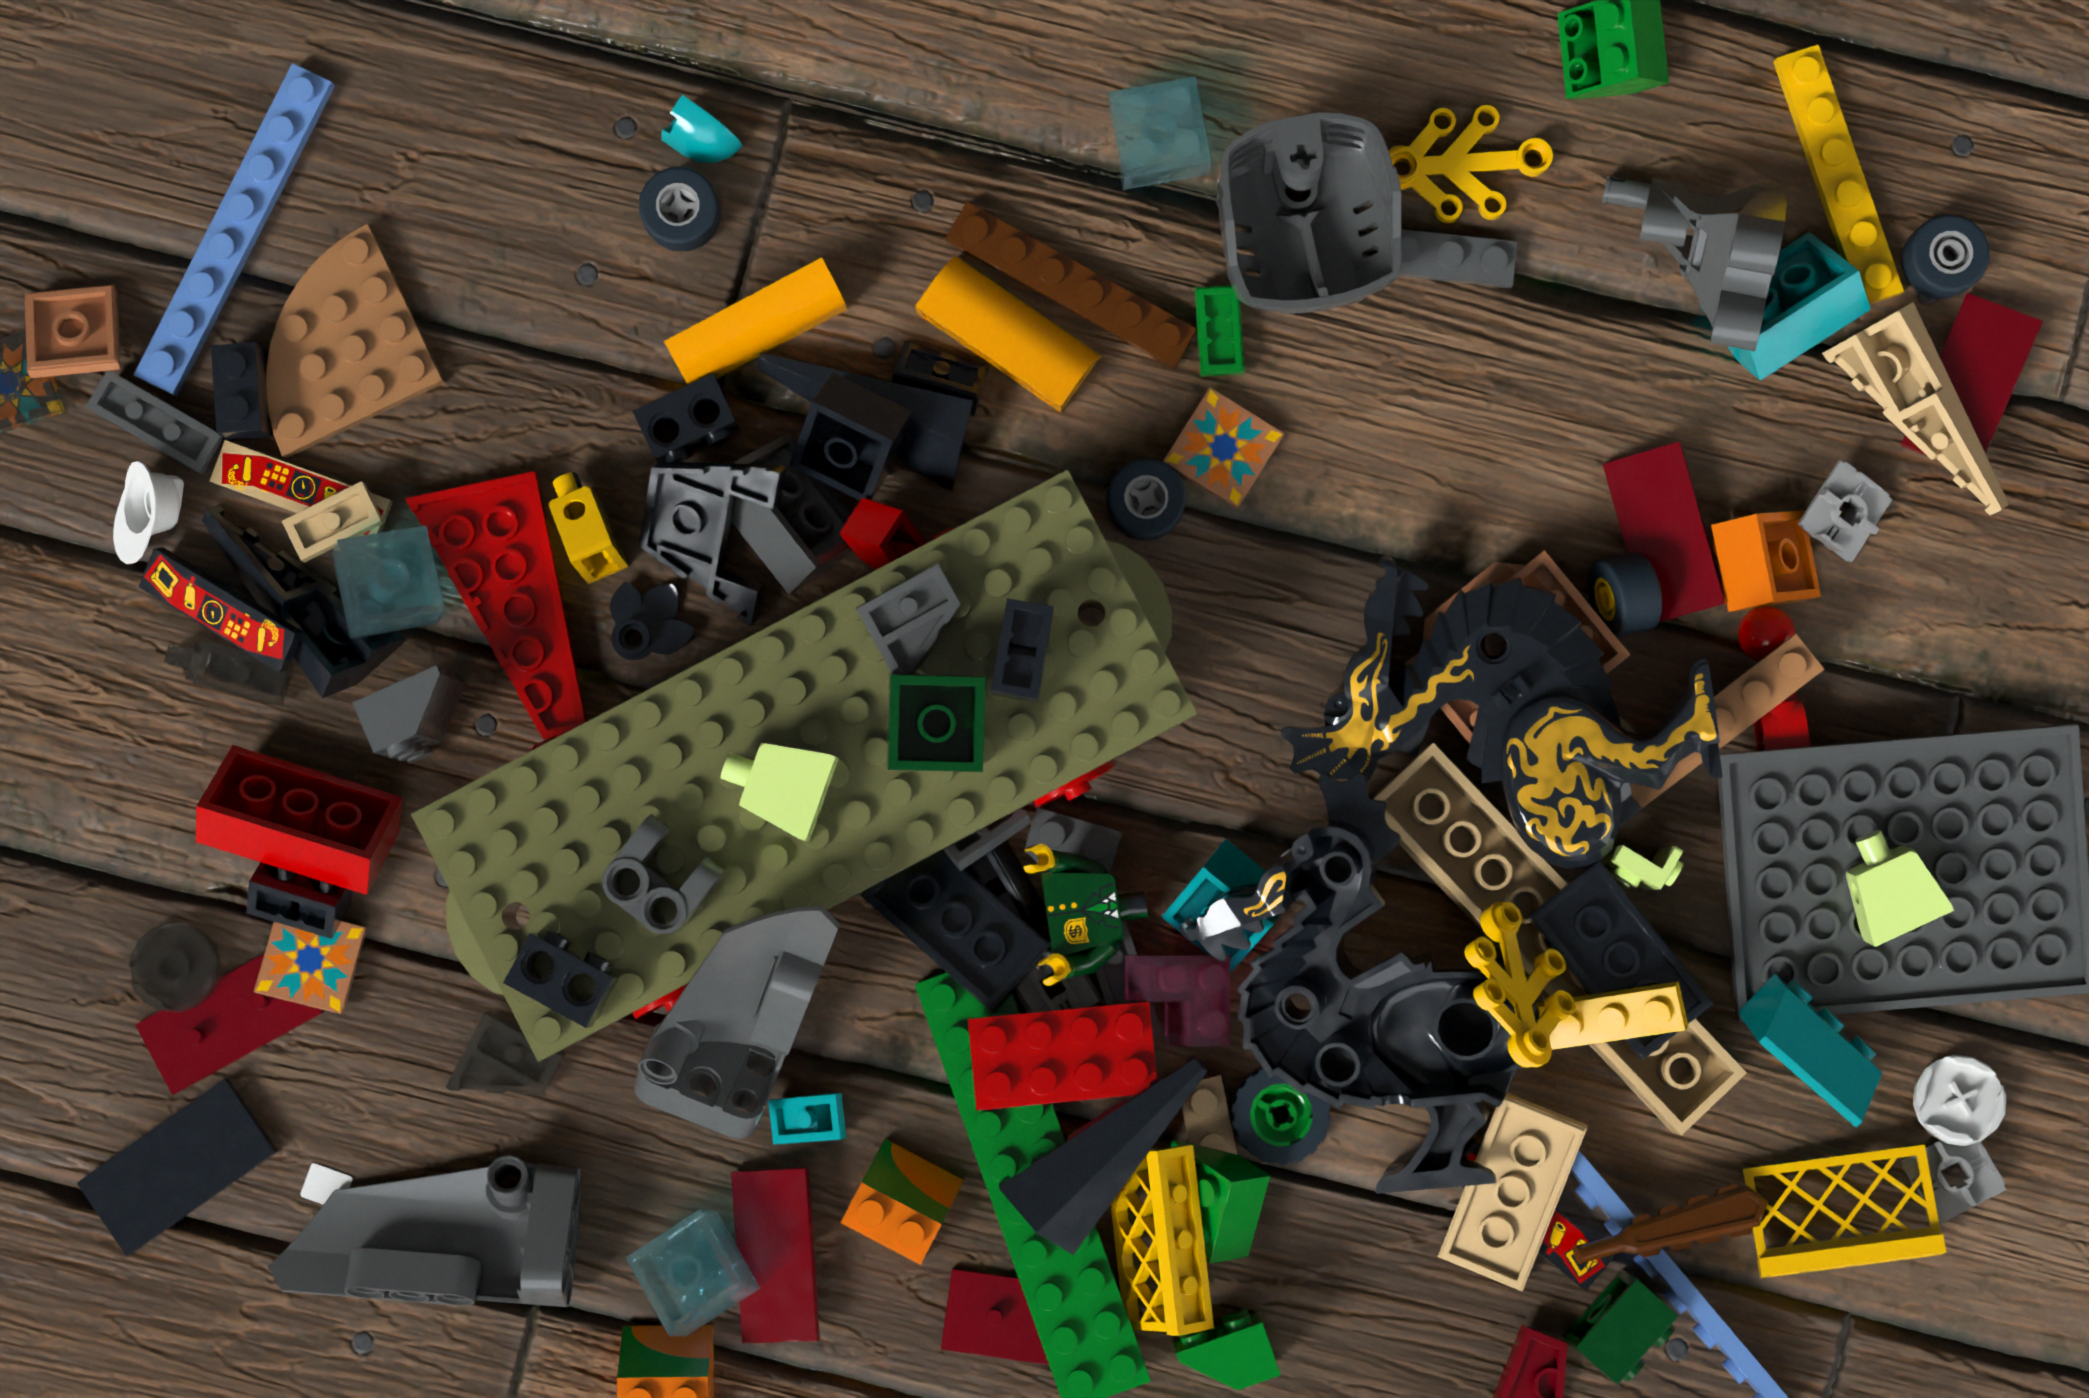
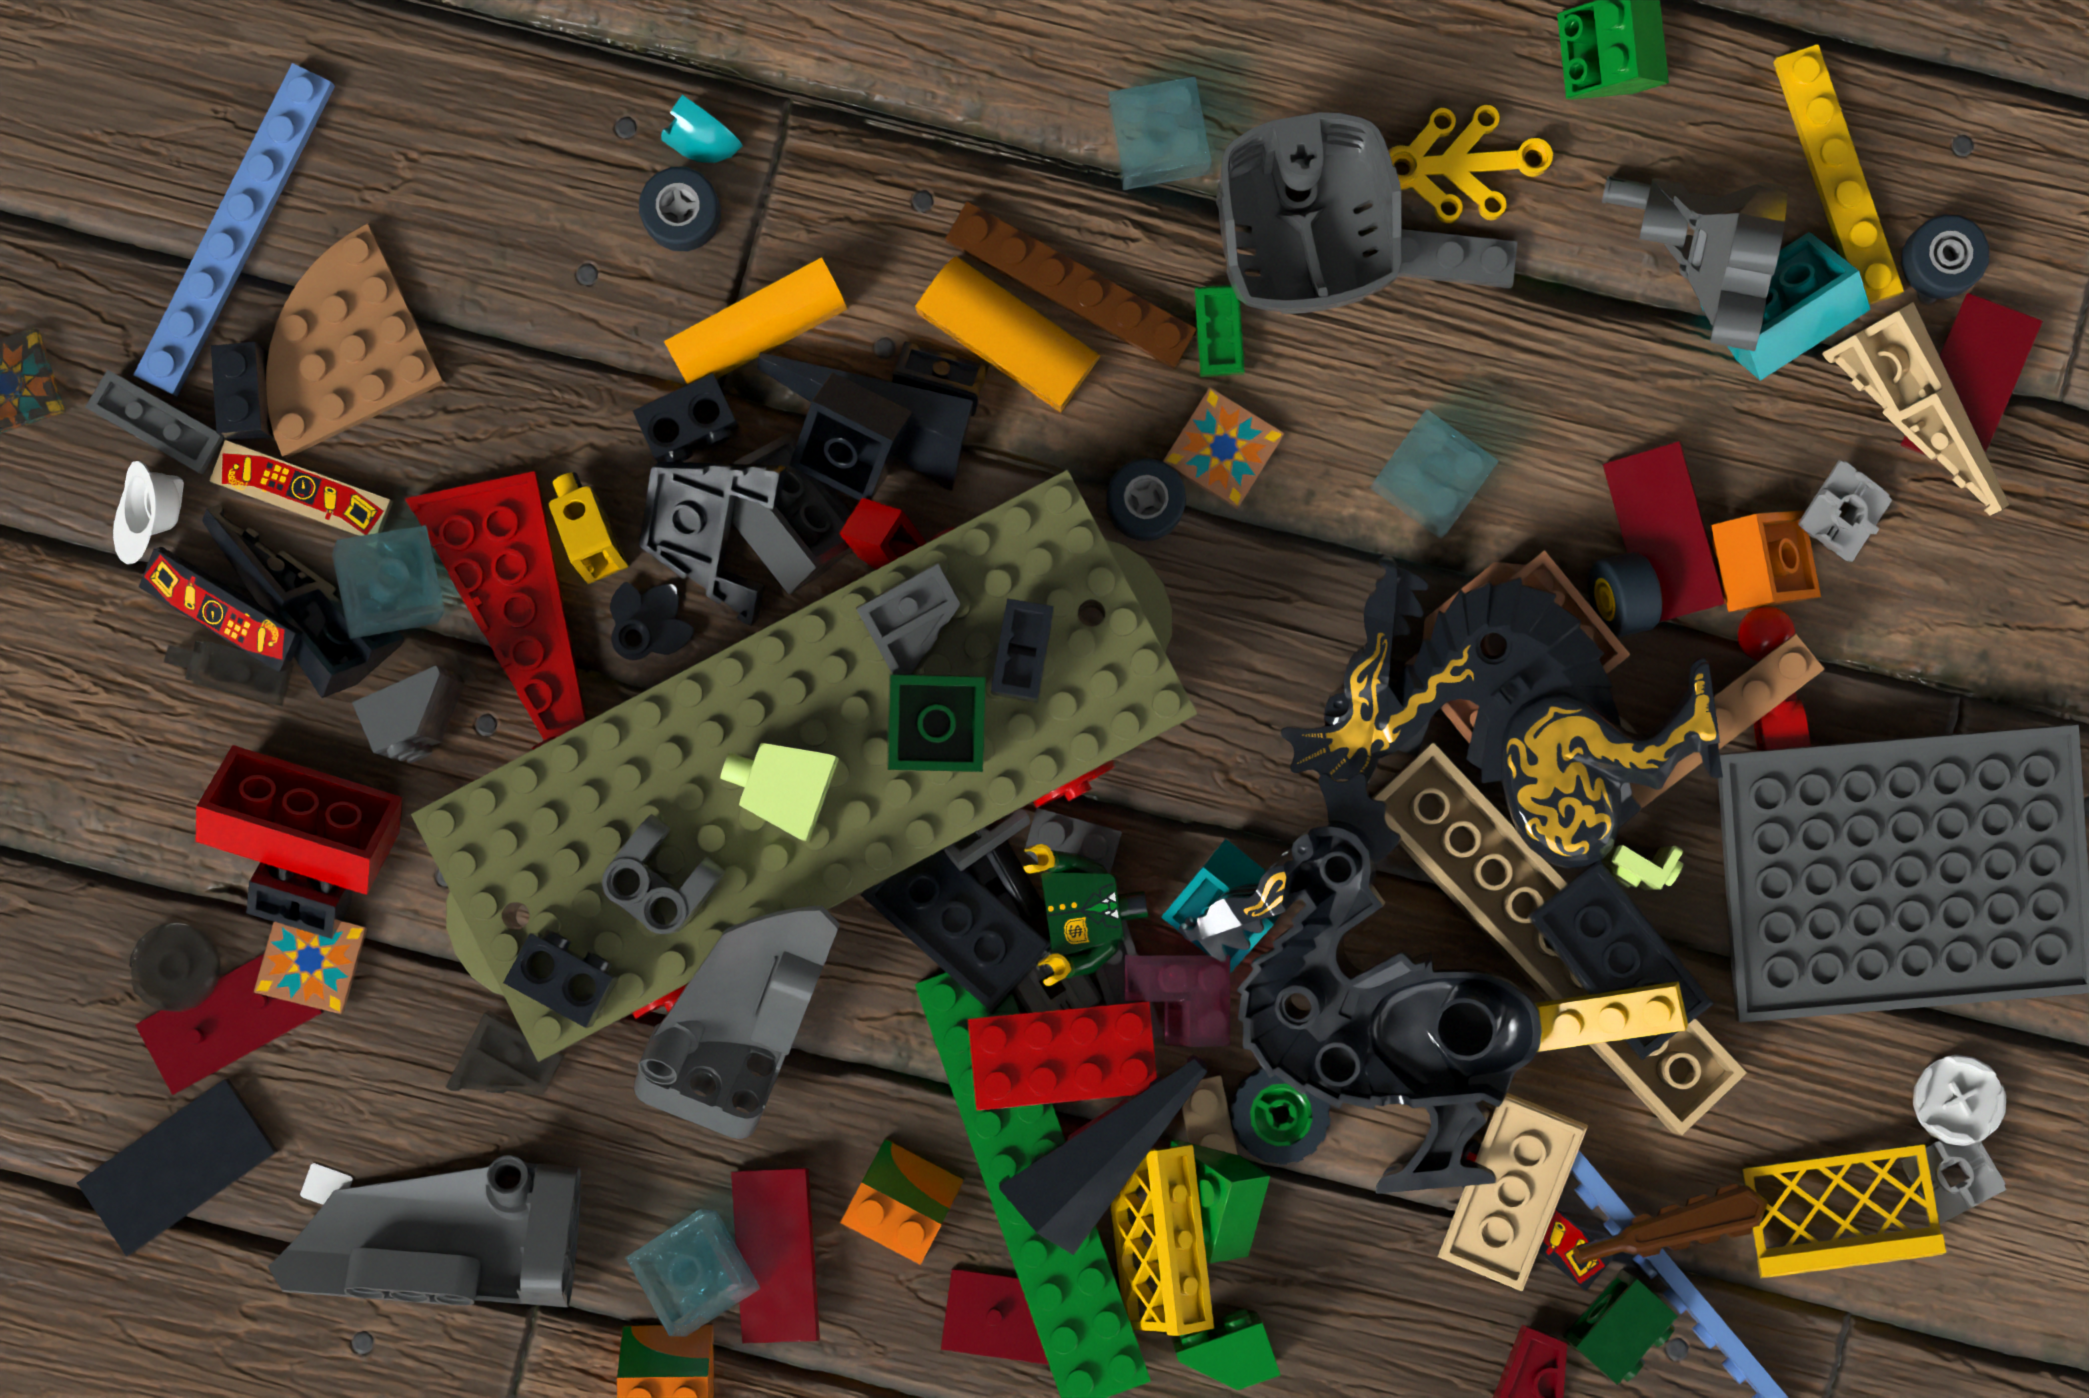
nougat tile [25,284,121,378] -> none
tan plate [282,481,384,562] -> none
teal slope [768,1091,846,1145] -> none
yellow plant [1464,902,1576,1068] -> none
teal slope [1738,974,1882,1128] -> none
yellowish green torso [1846,830,1954,947] -> none
none -> clear light blue brick [1369,409,1499,539]

